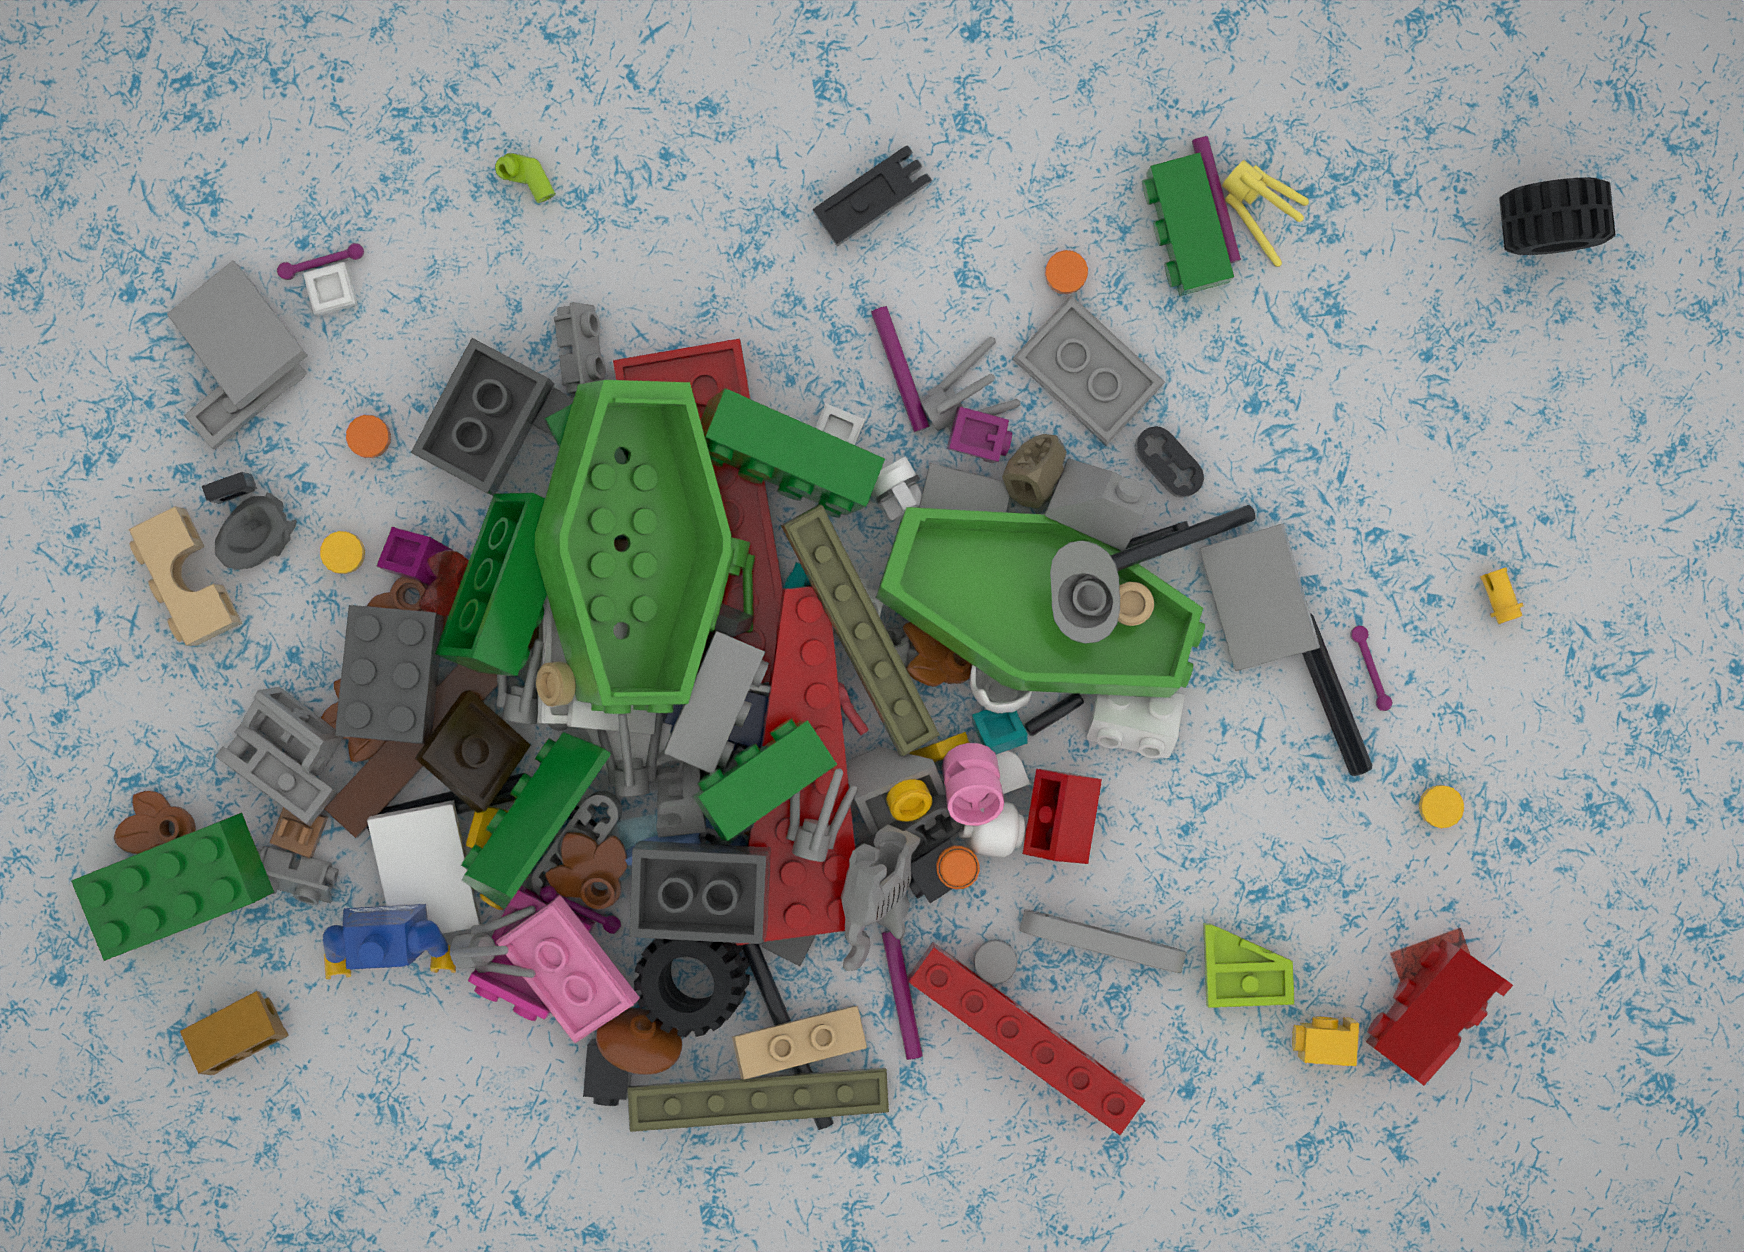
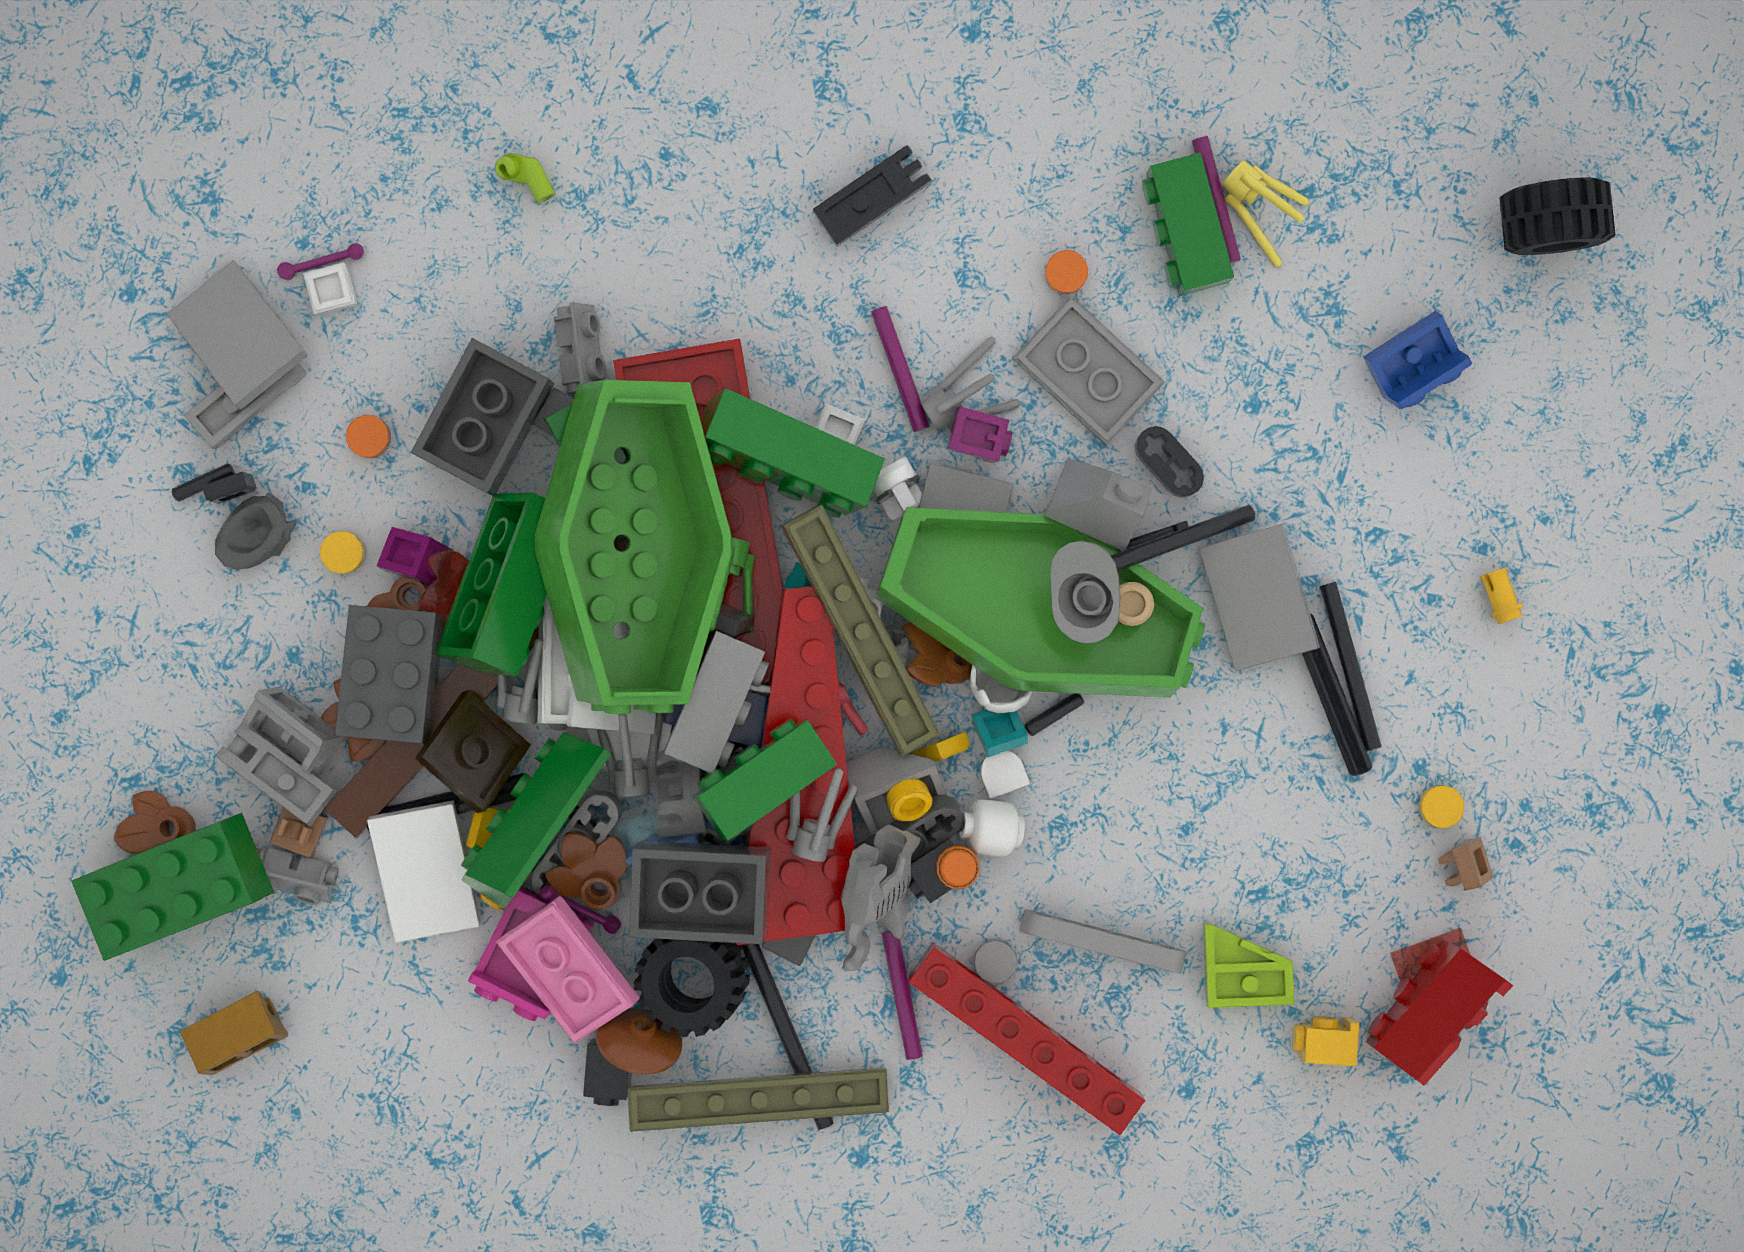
tan arch [129,506,242,646] -> none
blue torso [323,904,456,979] -> none
light grey plant [450,906,536,978] -> none
tan tile [536,661,576,707] -> none
tan plate [732,1006,867,1080] -> none
bright pink wheel [942,743,1004,826] -> none
dark tan rock [1002,434,1067,508] -> none
red brick [1022,769,1102,864] -> none
white bracket [1086,693,1185,758] -> none
magenta hinge [1350,626,1393,711] -> none
none -> black piece [171,463,235,502]
none -> black bar [1320,582,1382,751]
none -> blue bracket [1363,311,1472,409]
none -> medium nougat tile [1438,837,1494,891]

